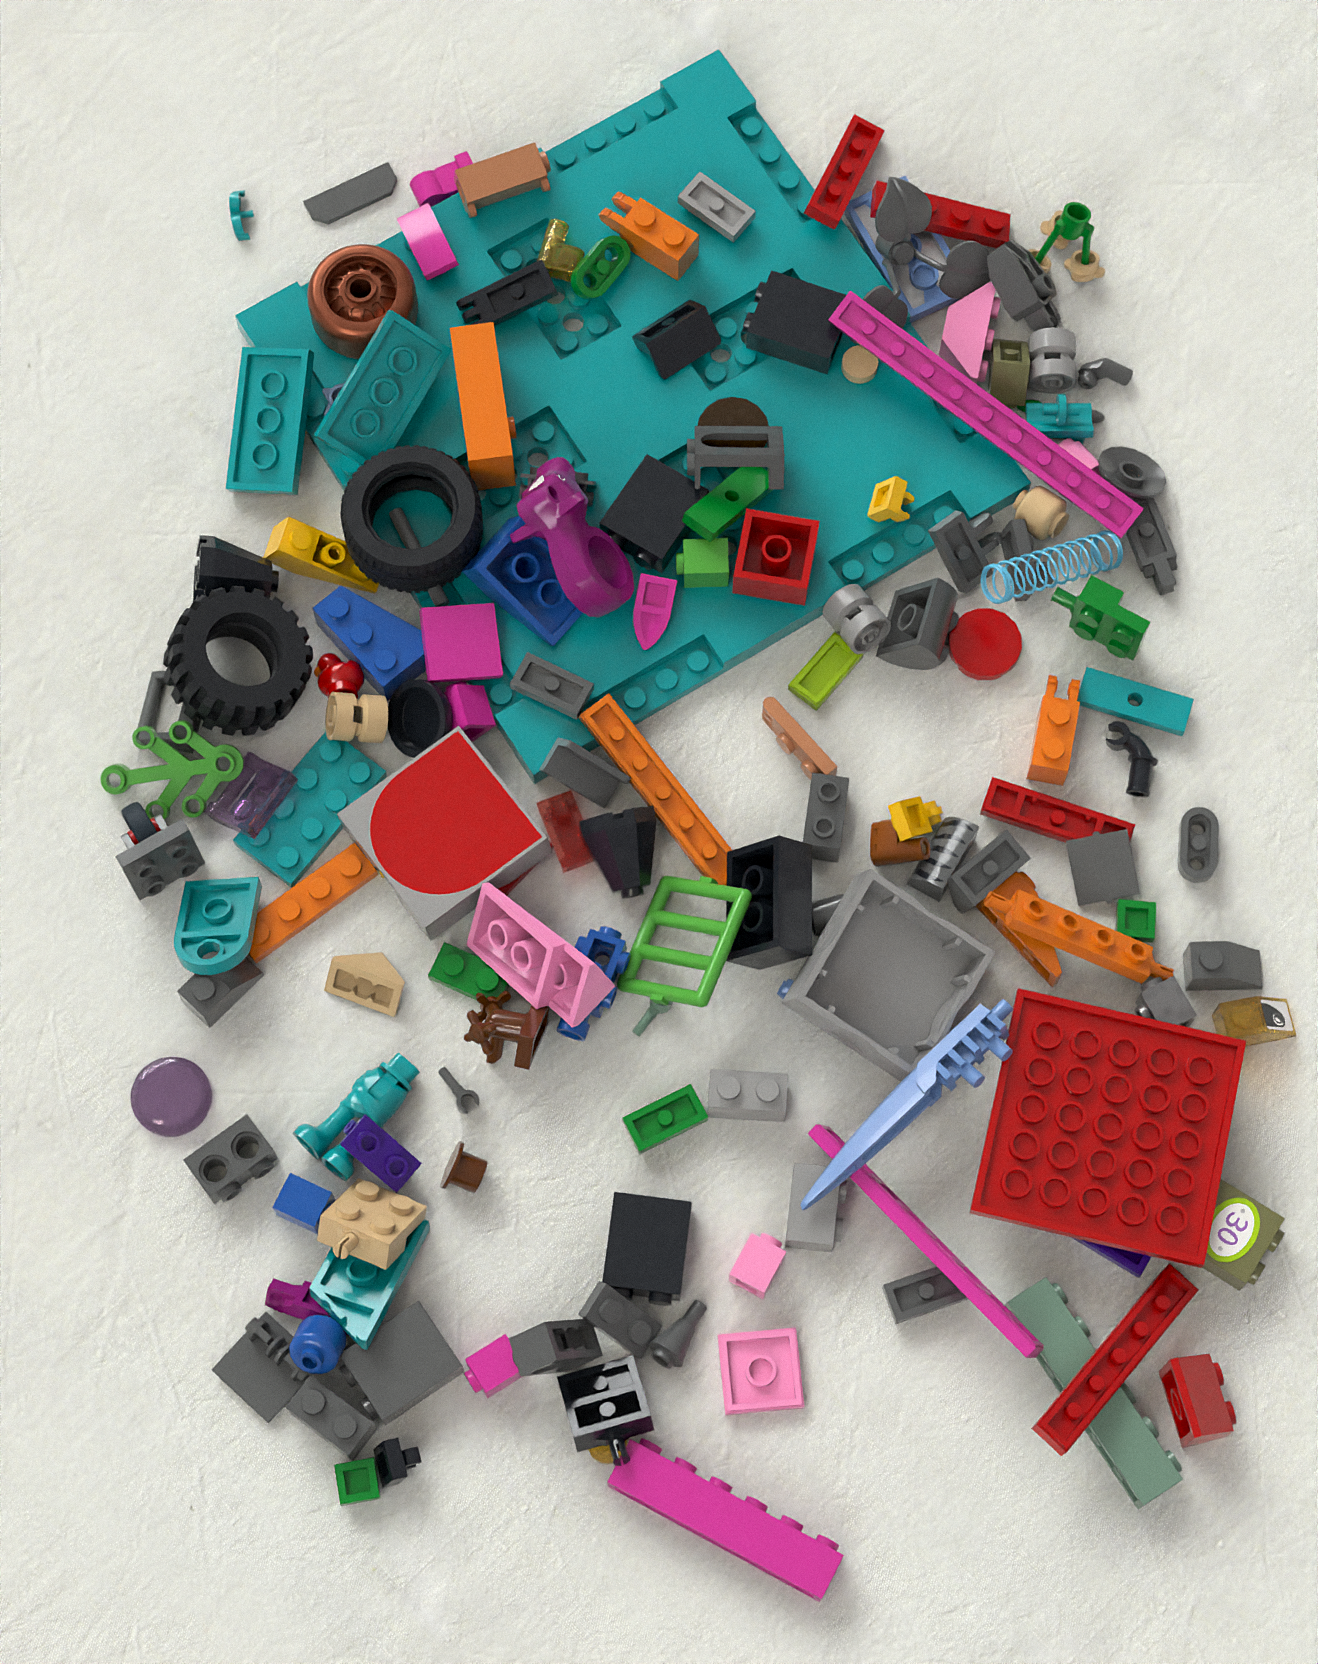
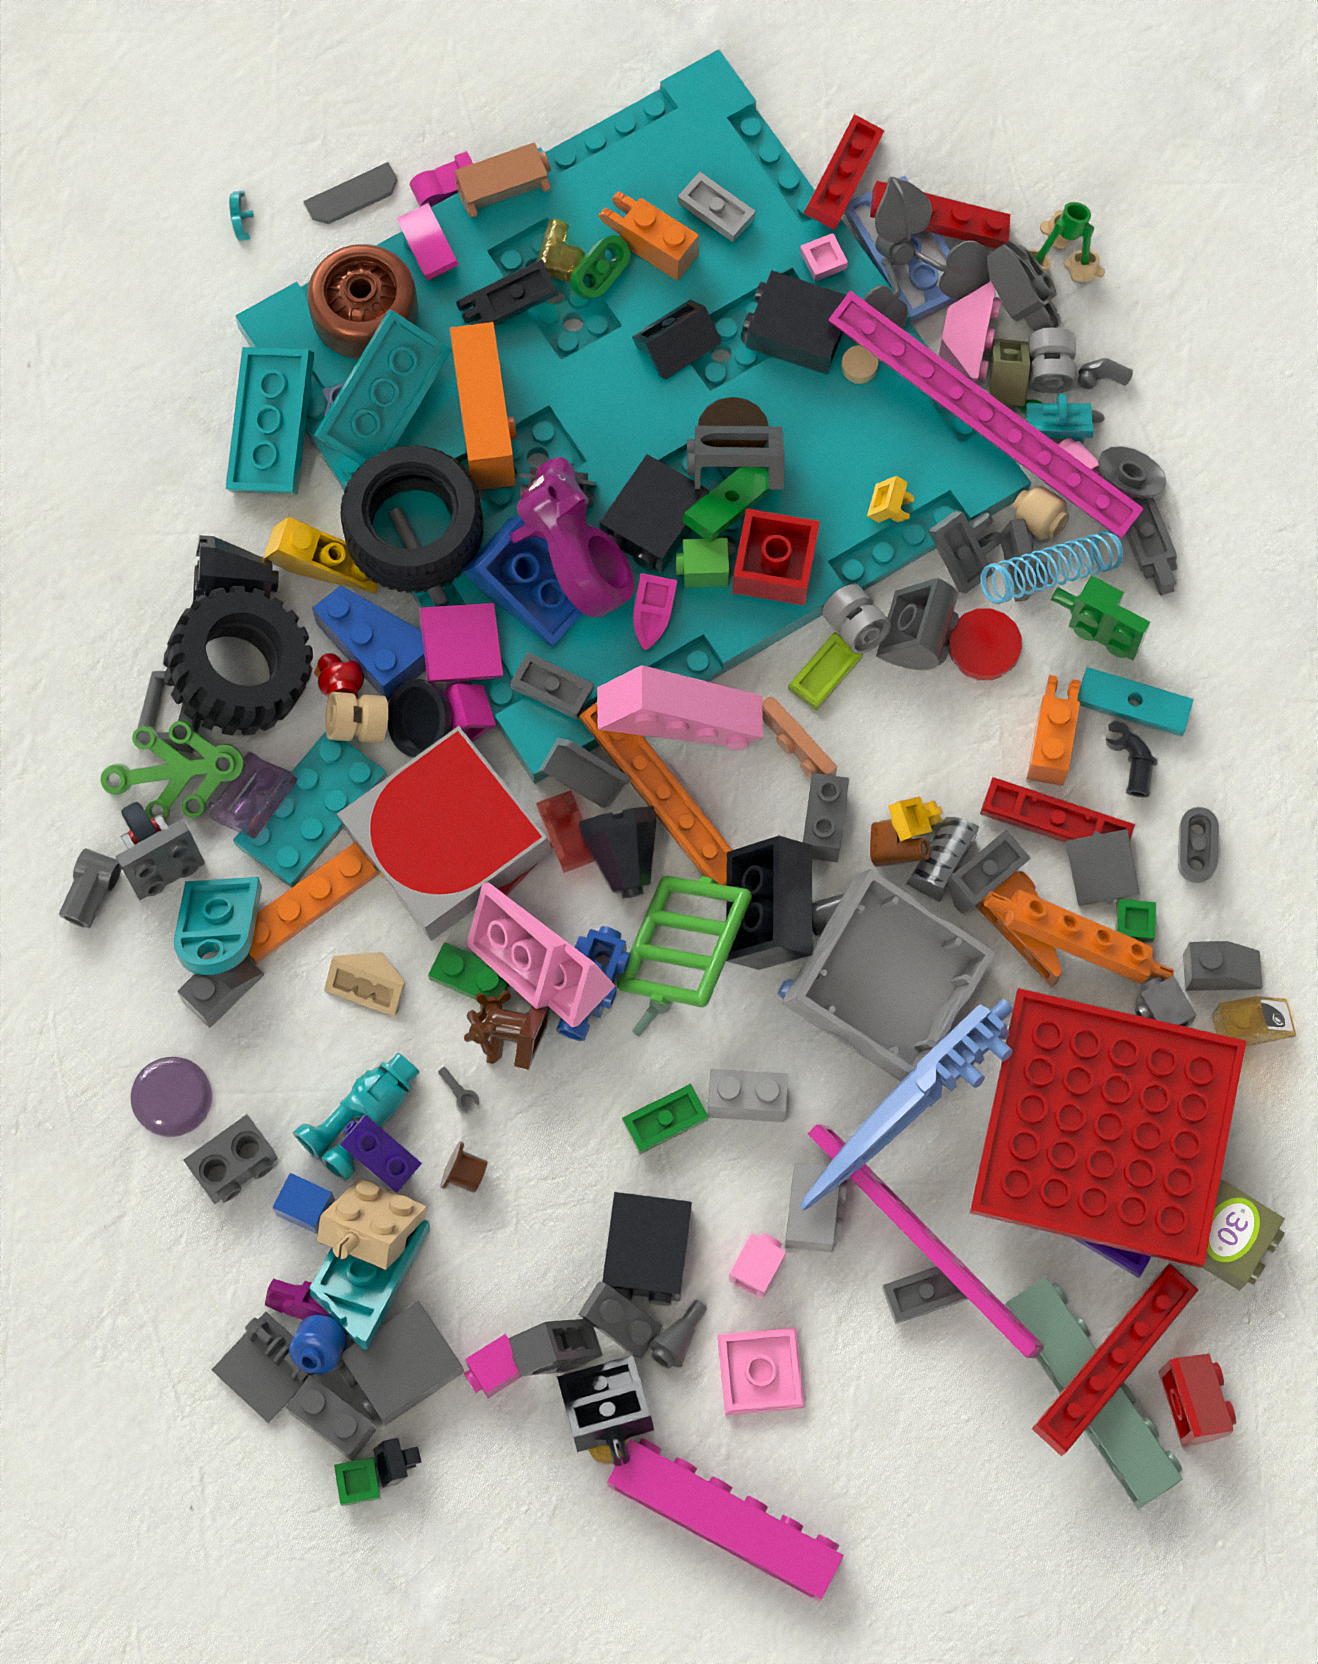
none -> dark grey piece [59,848,122,928]
none -> bright pink wedge [597,665,763,750]
none -> bright pink plate [800,233,848,282]

